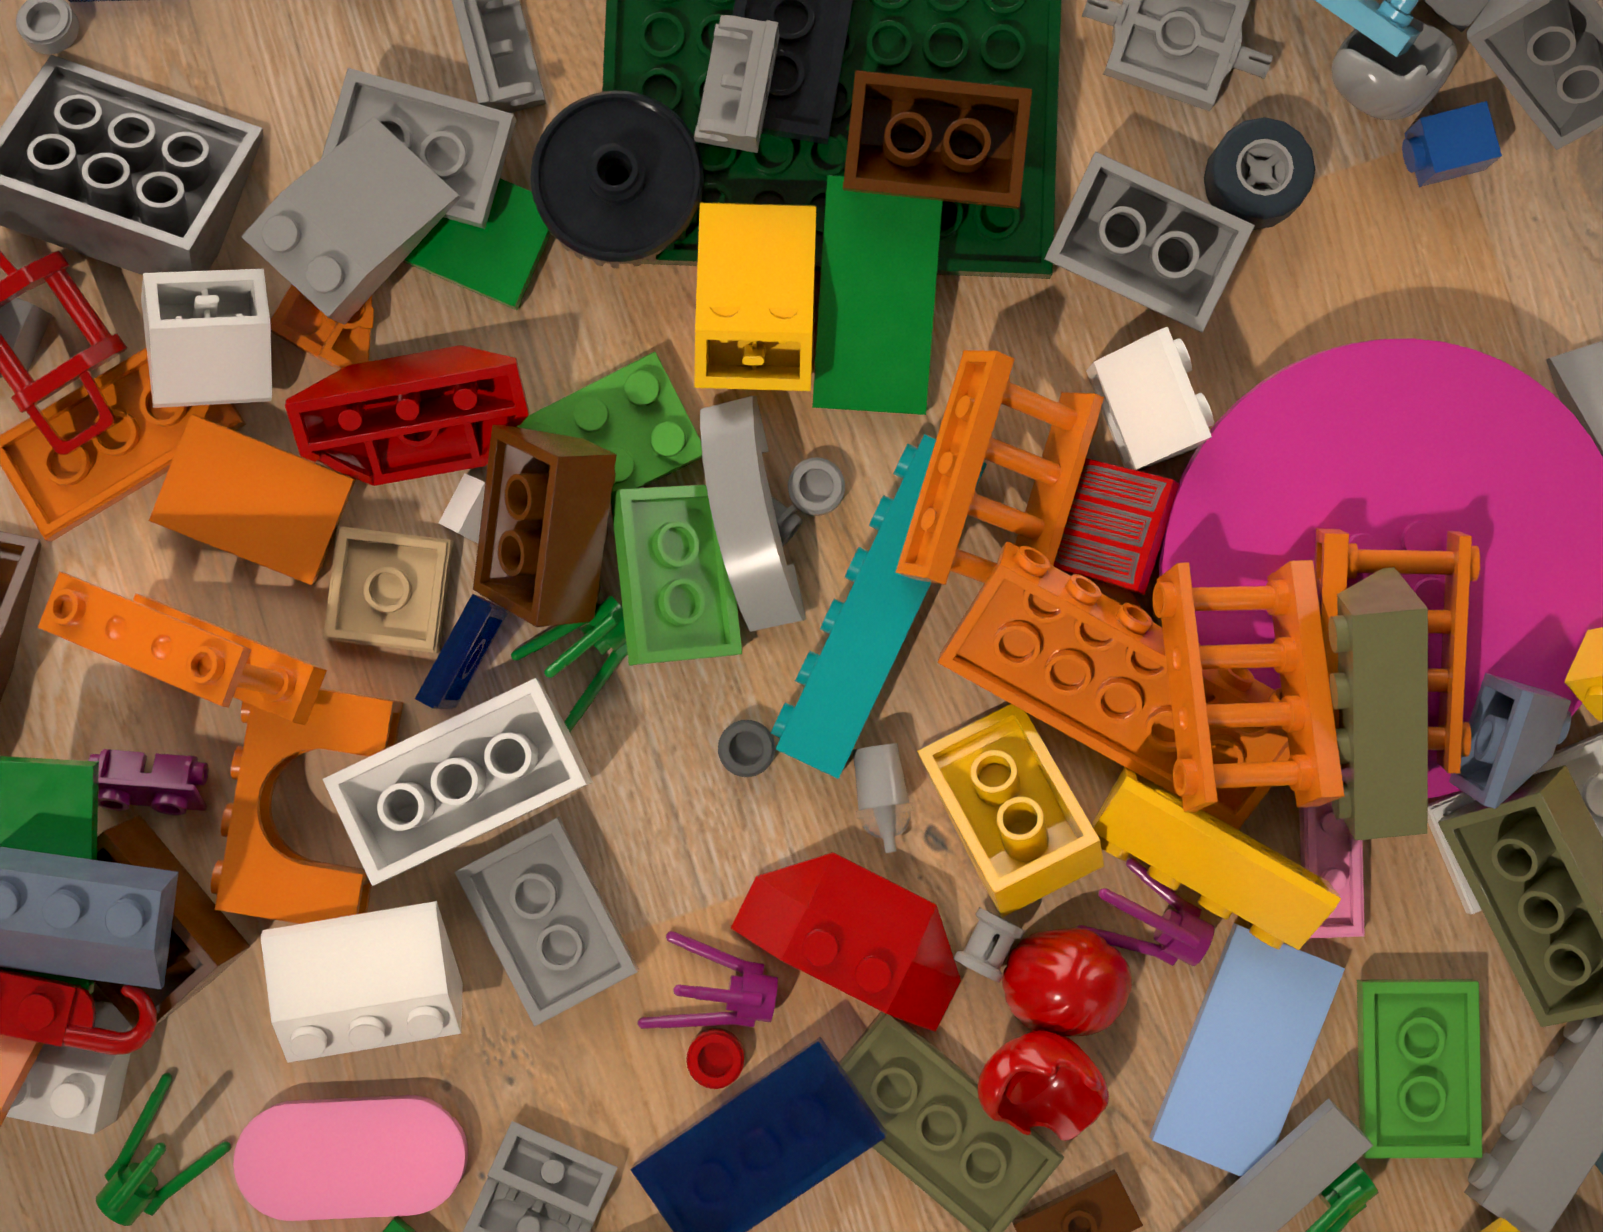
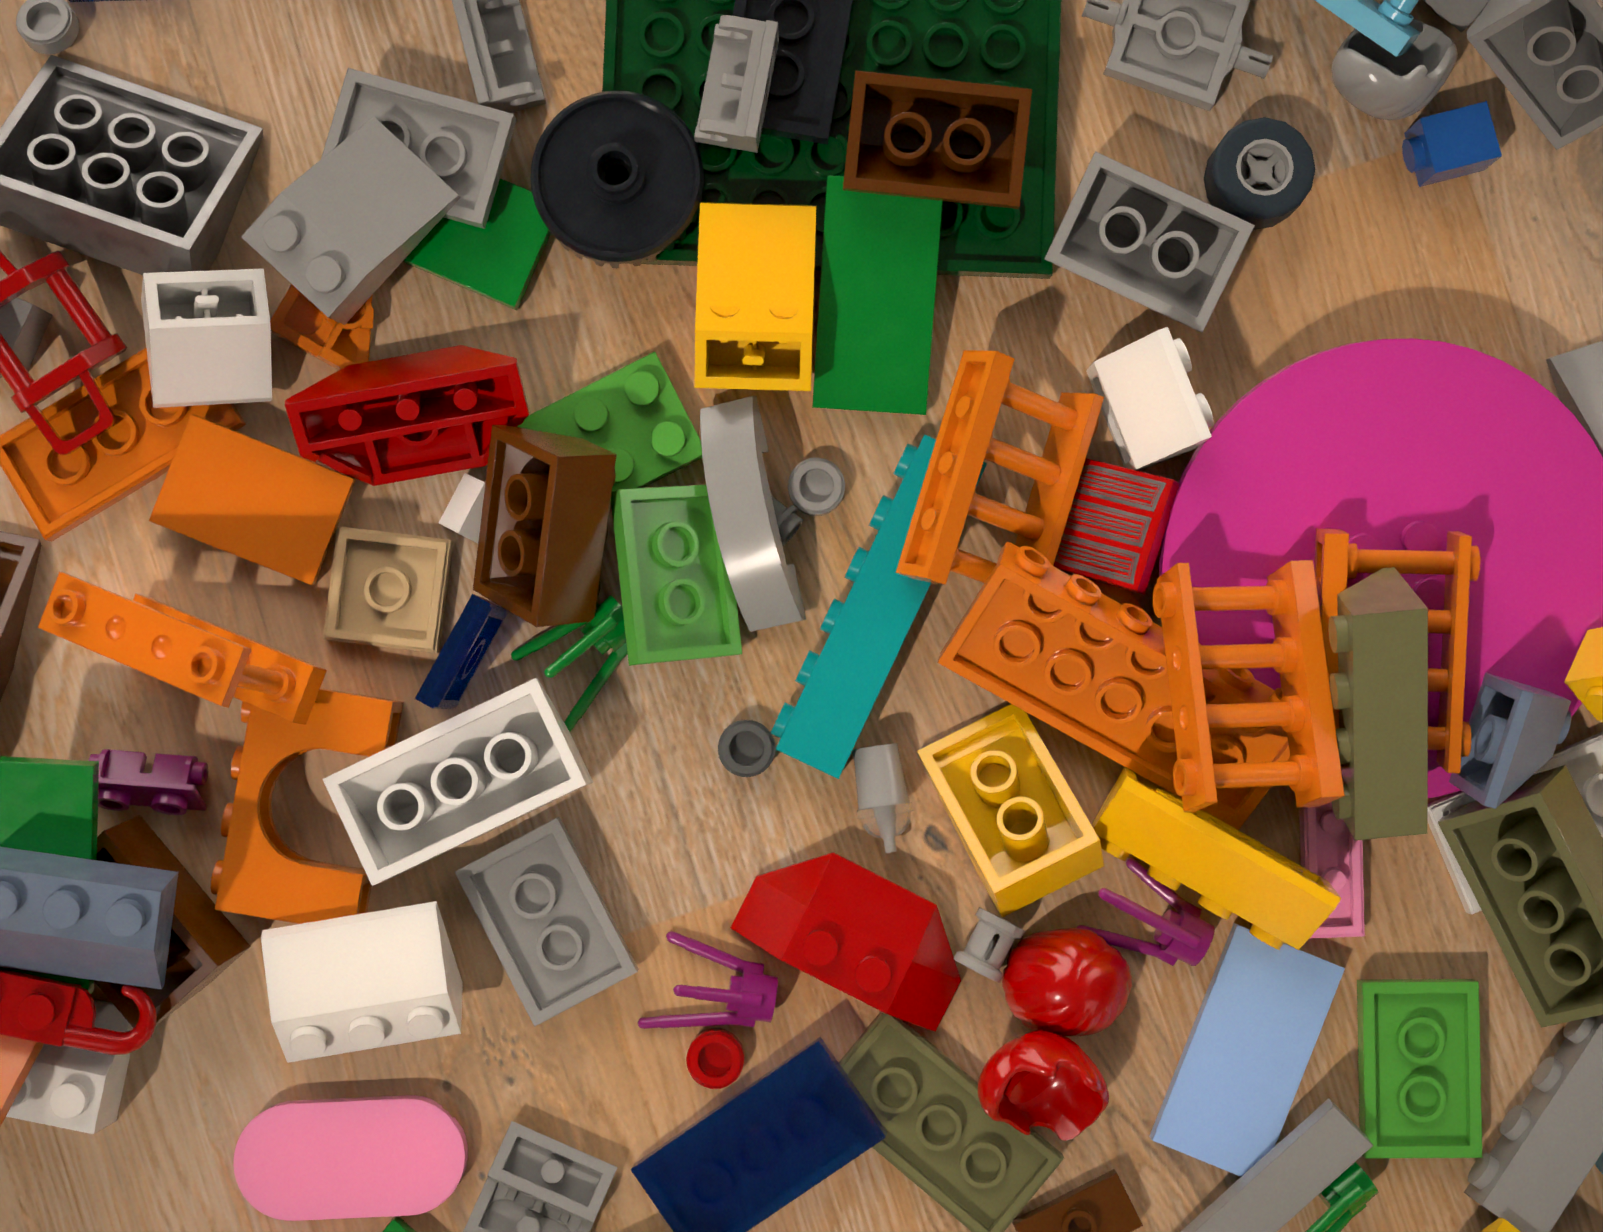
green plant [96,1073,231,1226] -> none

